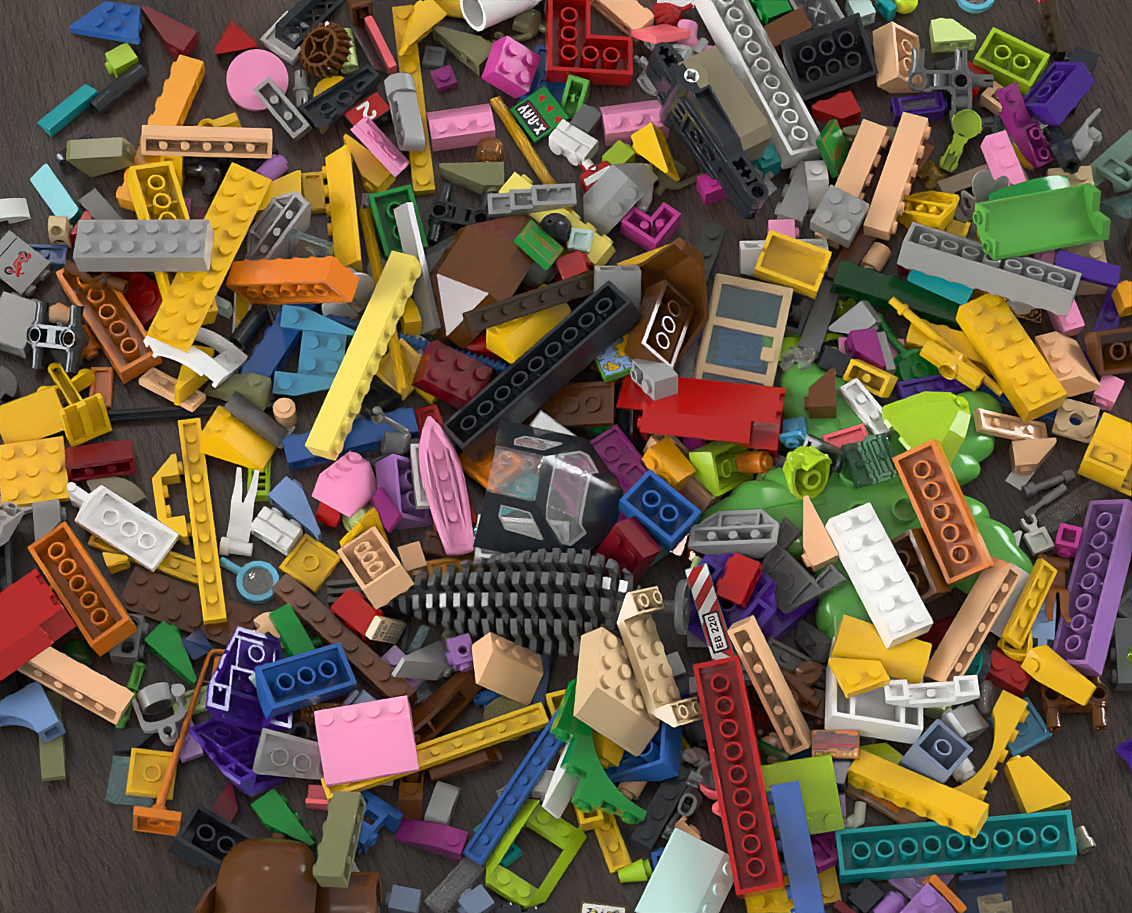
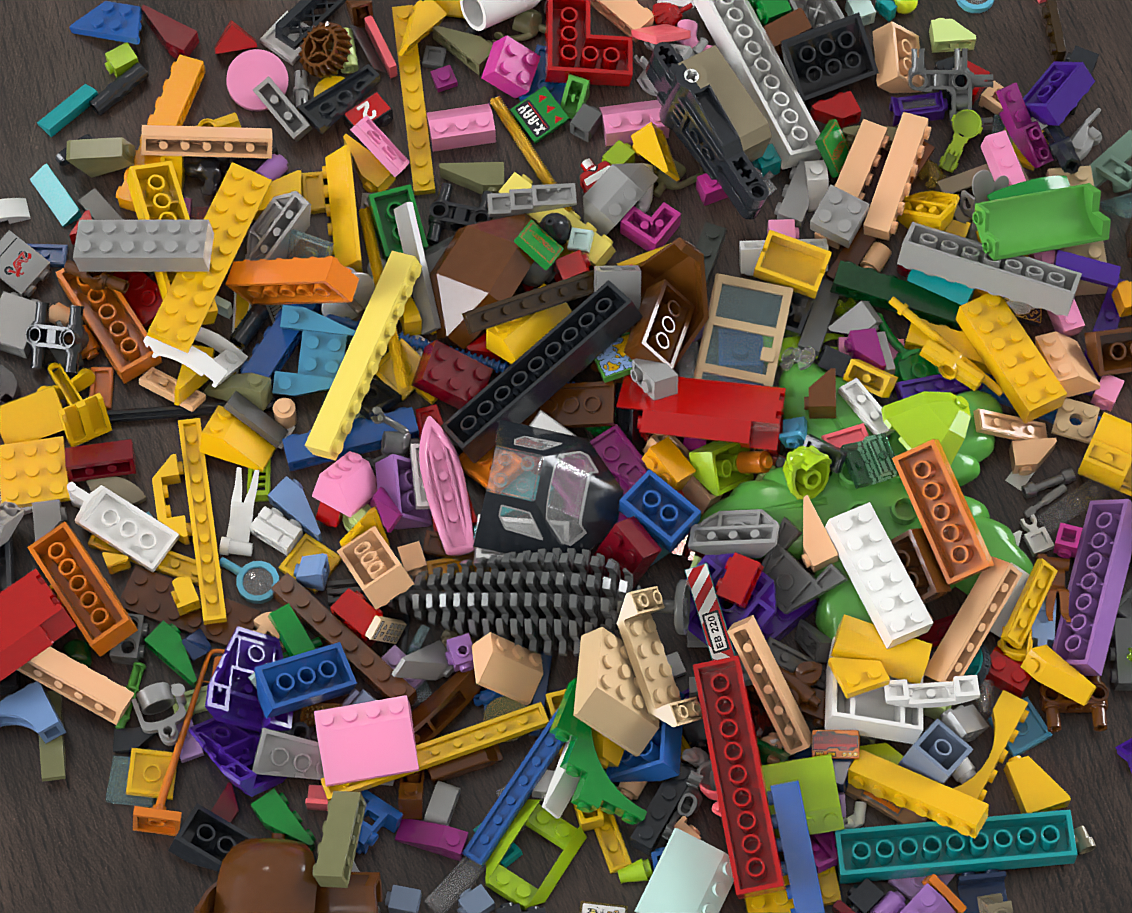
tan leg [48,216,73,248] -> none
light grey beam [384,73,425,152] -> none
clear orange head [476,137,505,162] -> none
white brick [549,119,599,166] -> none
lime brick [973,27,1050,98] -> none
none -> yellow brick [171,576,201,616]
none -> medium blue slope [294,553,330,591]

